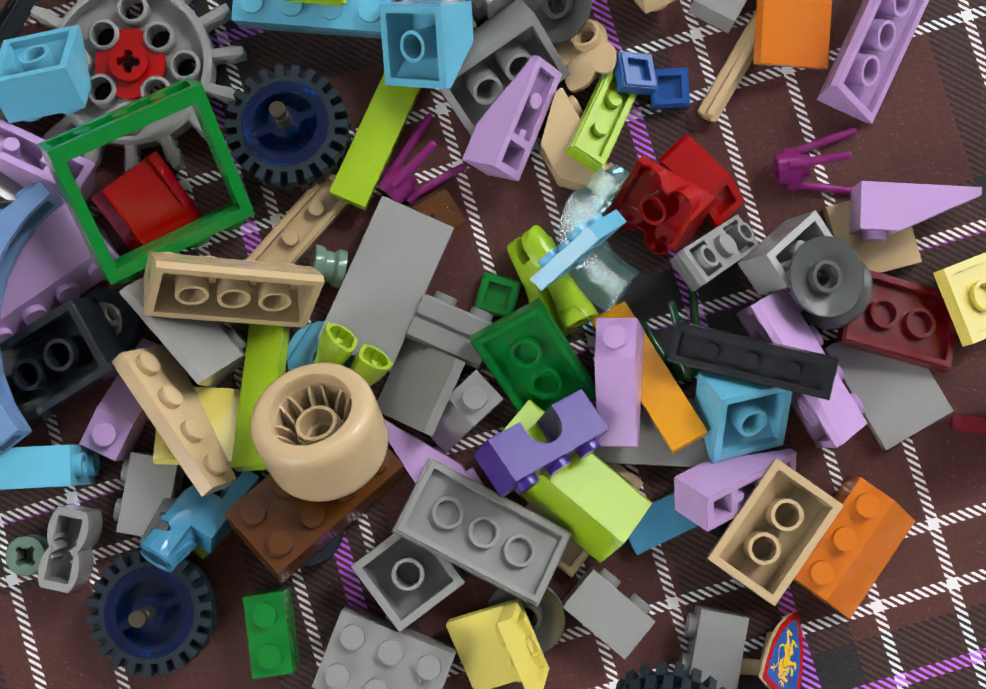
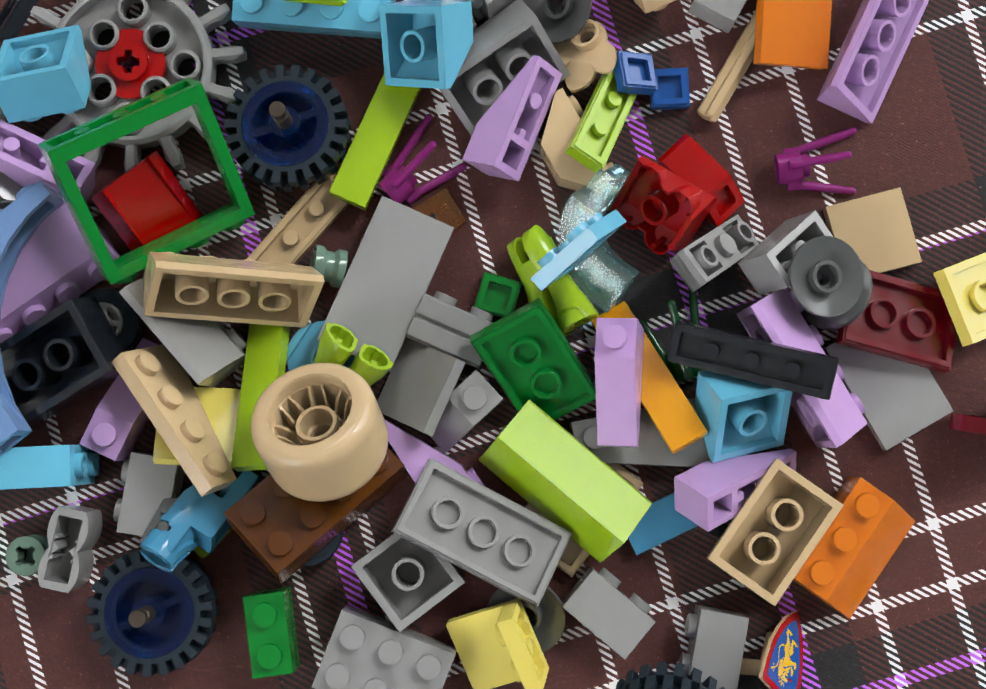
arch [474,389,609,497] -> none
lavender slope [850,181,982,242] -> none

